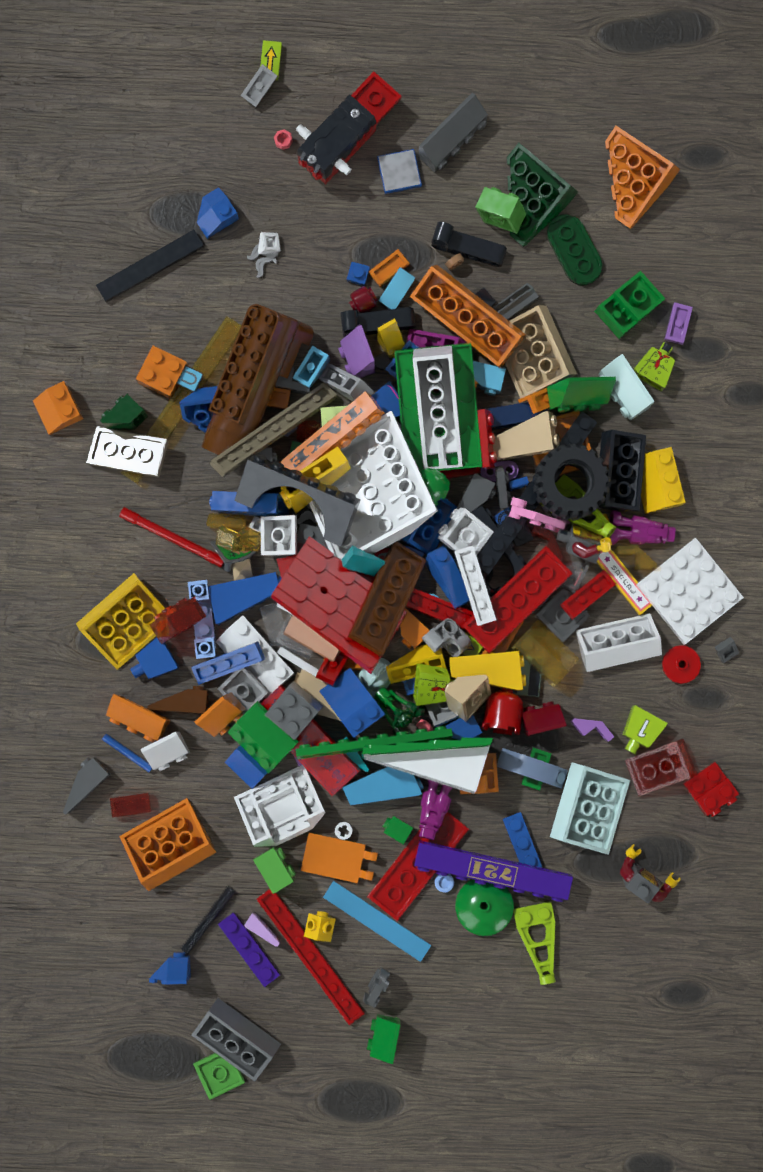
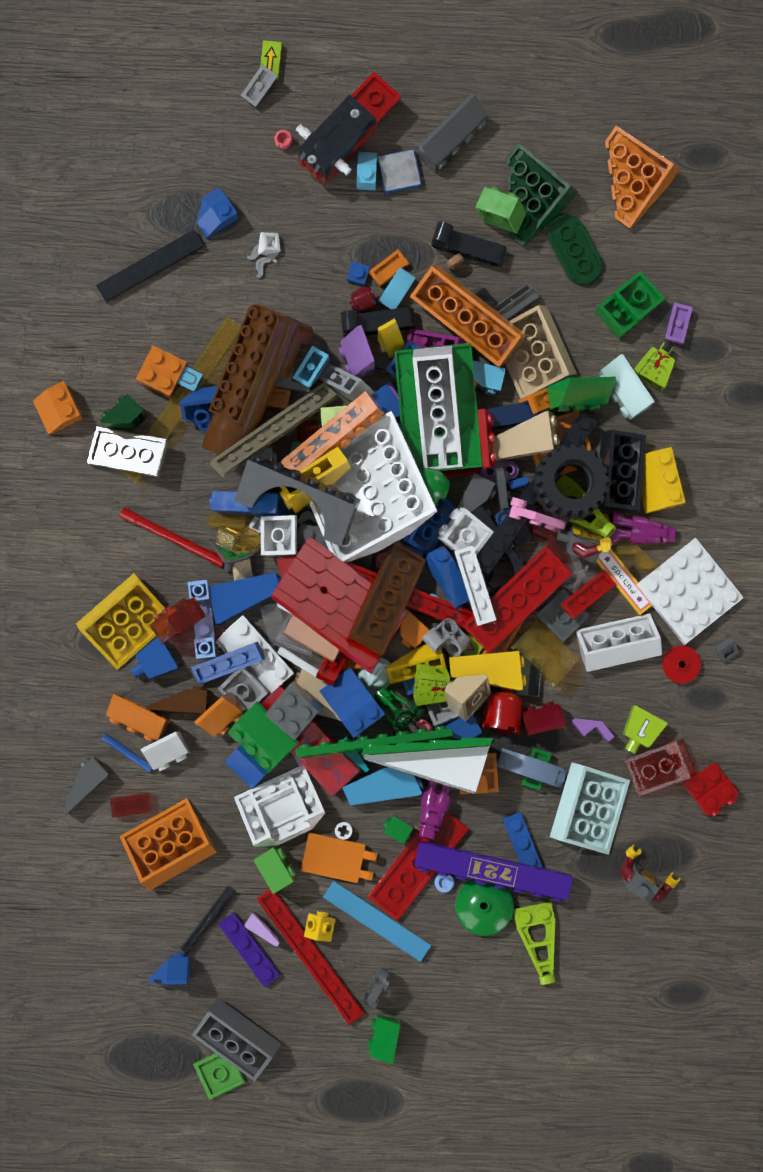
teal slope [342,545,385,576] -> none
none -> medium azure slope [356,152,377,190]

